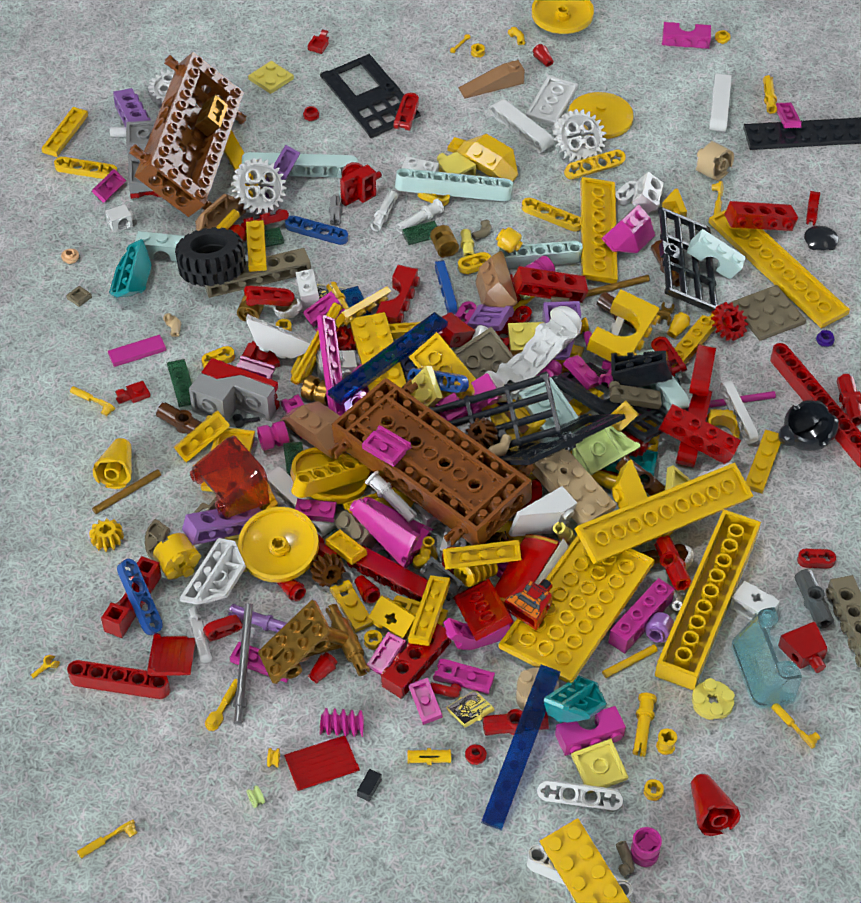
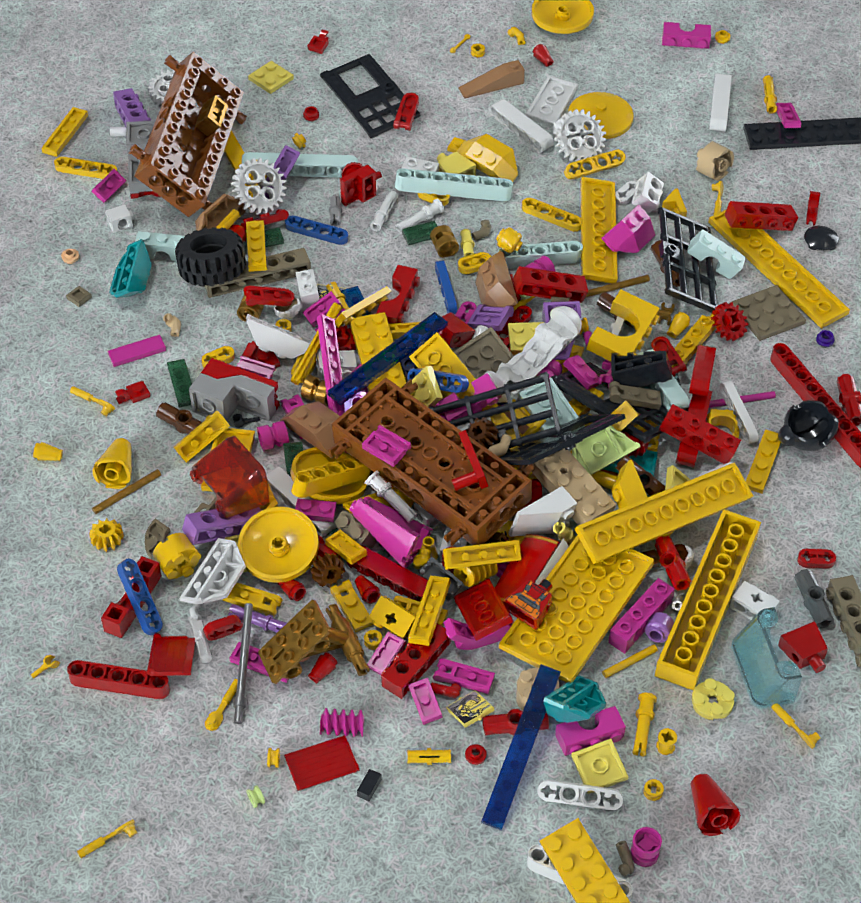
none -> yellow cone [33,442,63,461]
none -> yellow plate [222,582,283,617]
none -> yellow plate [292,133,307,149]
none -> red piece [451,430,489,491]

